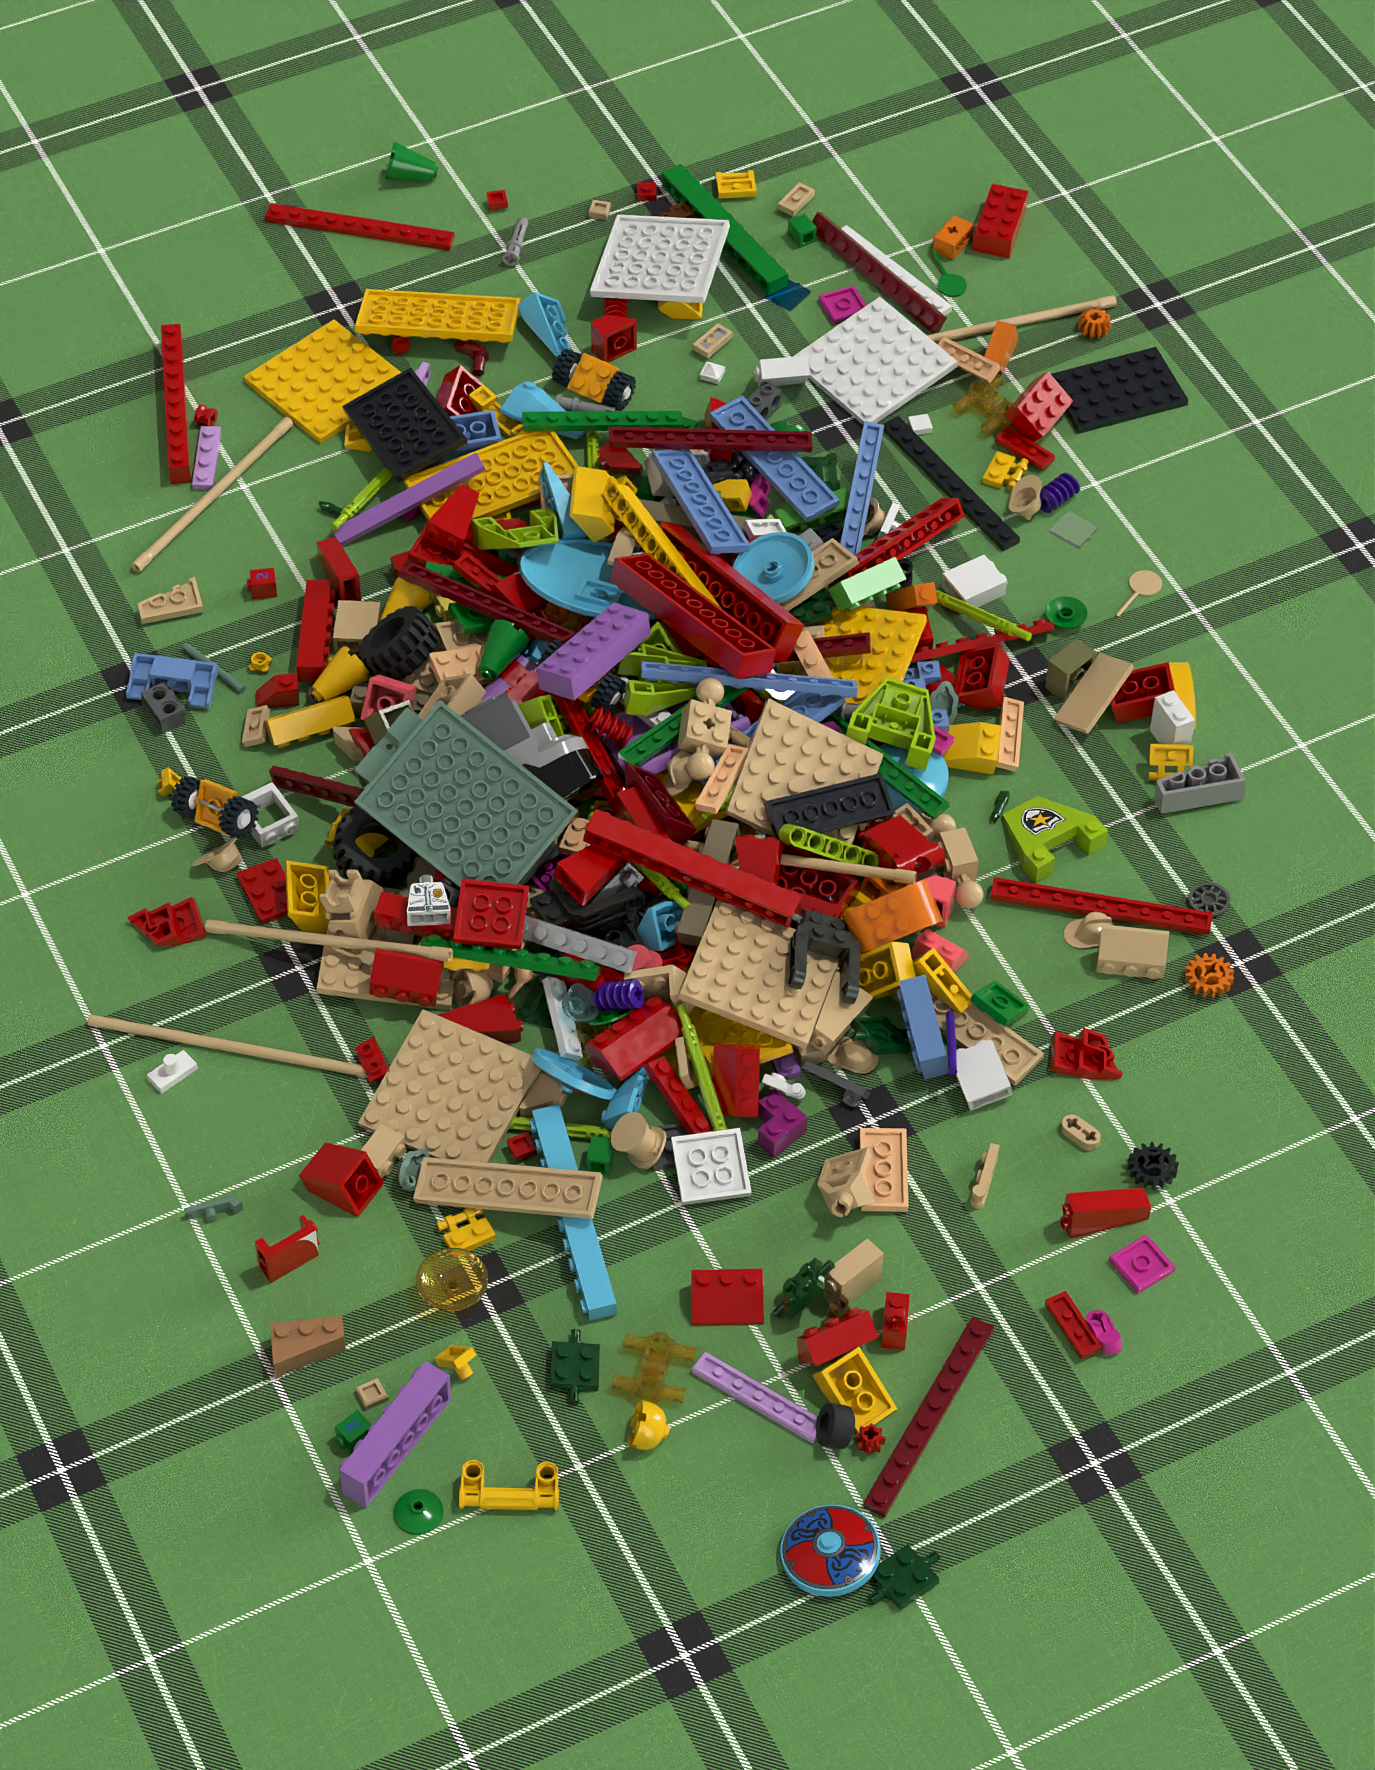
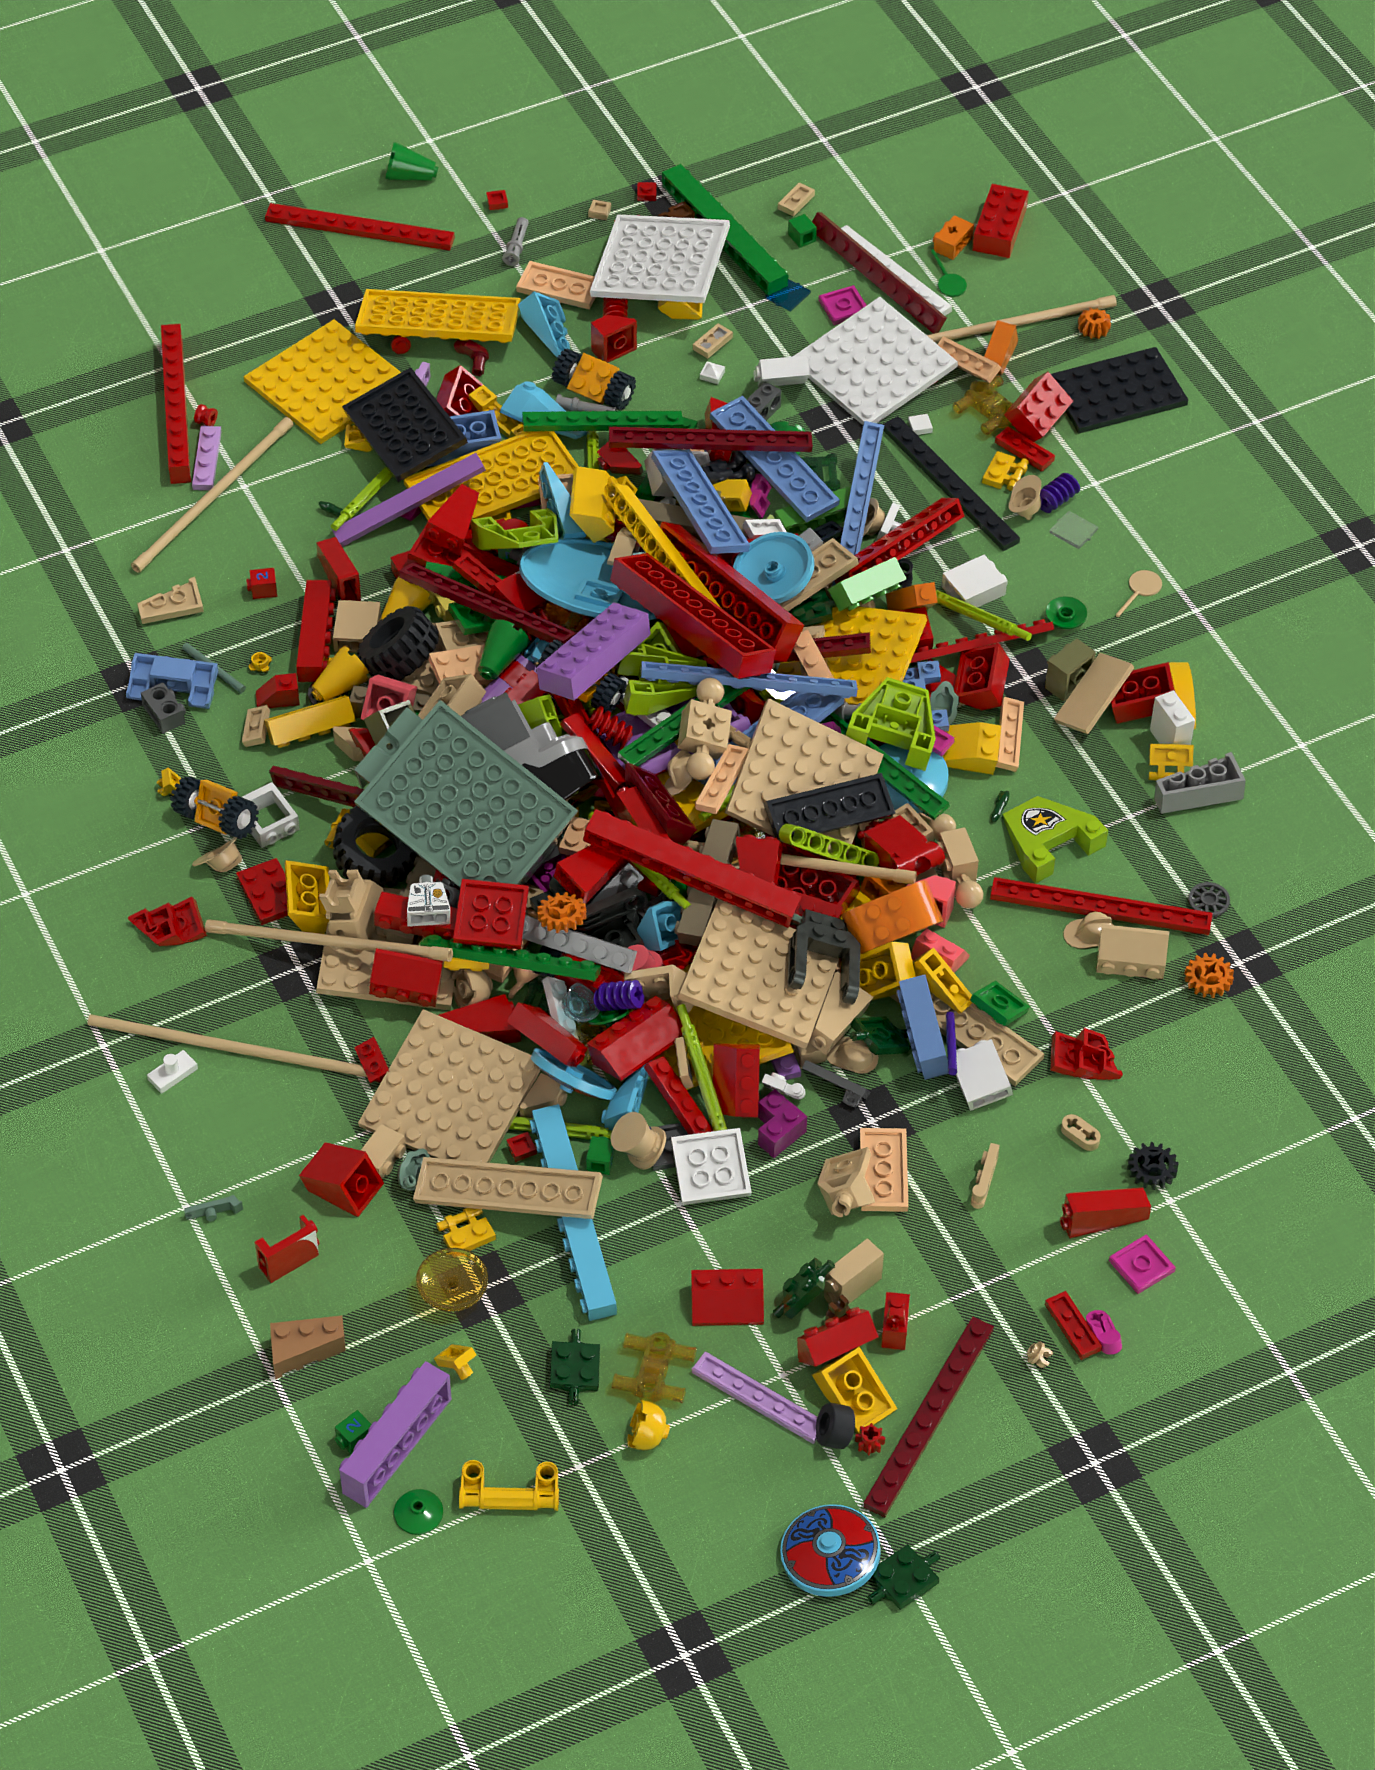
tan tile [356,1378,388,1411] -> none
yellow plate [715,170,756,199] -> none
none -> red slope [506,1002,588,1067]
none -> light nougat plate [516,261,596,310]
none -> orange gear [537,892,587,933]
none -> red tile [560,713,625,789]
none -> tan plate [1027,1341,1053,1368]

